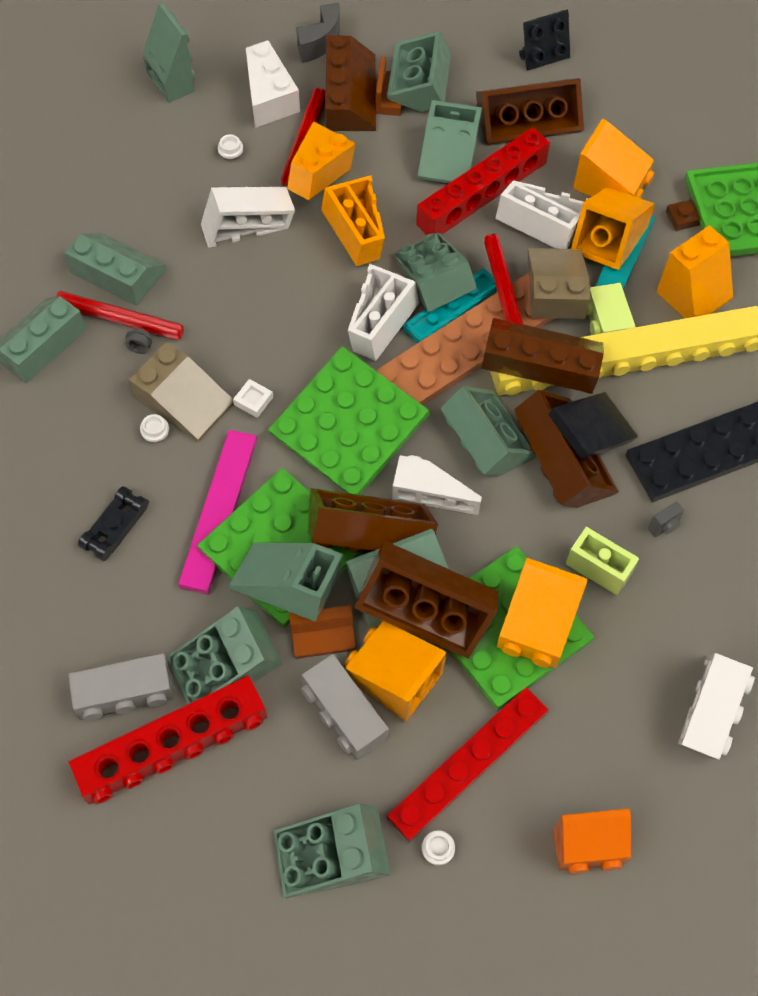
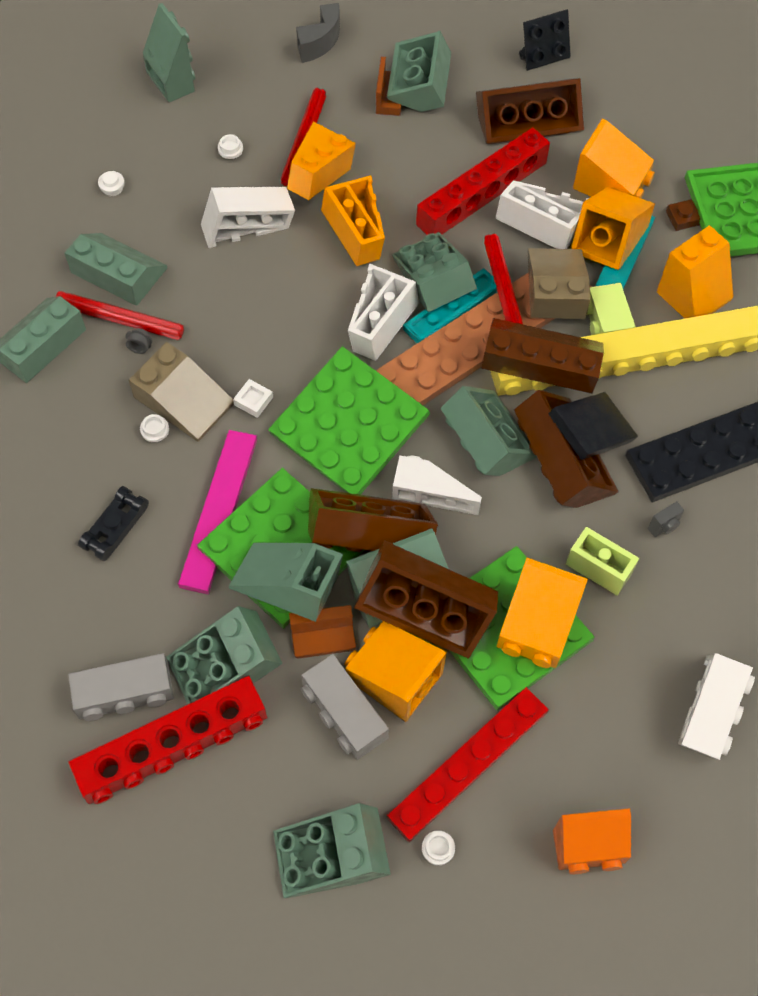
white wedge [246,40,300,128] -> none
reddish brown slope [325,35,376,131] -> none
sand green slope [417,100,482,183] -> none
none -> white plate [98,171,125,196]

